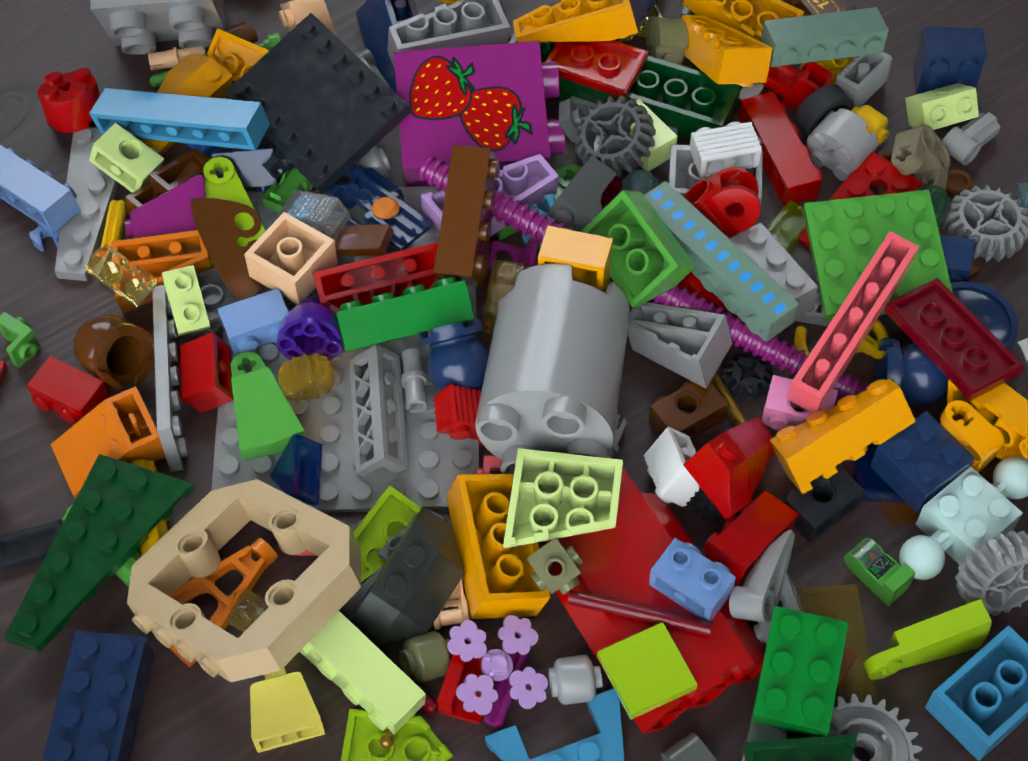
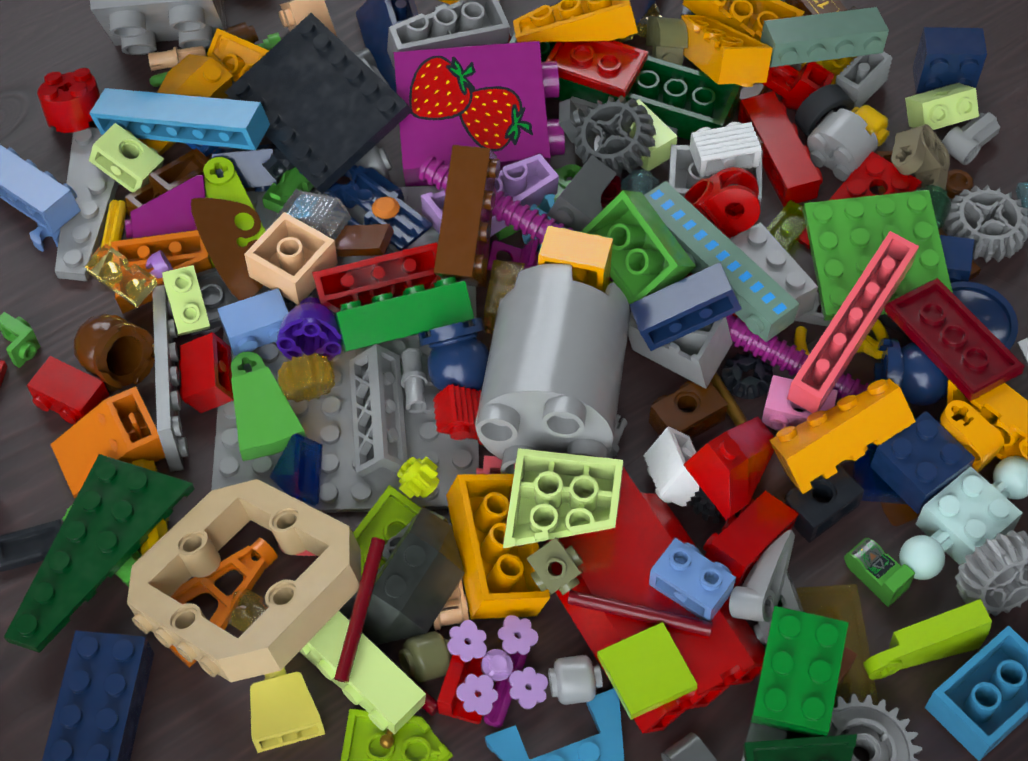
none -> medium lavender hinge [146,250,173,278]
none -> dark red bar [334,537,386,683]
none -> neon yellow gear [397,456,439,499]
none -> dark blue brick [629,262,742,351]

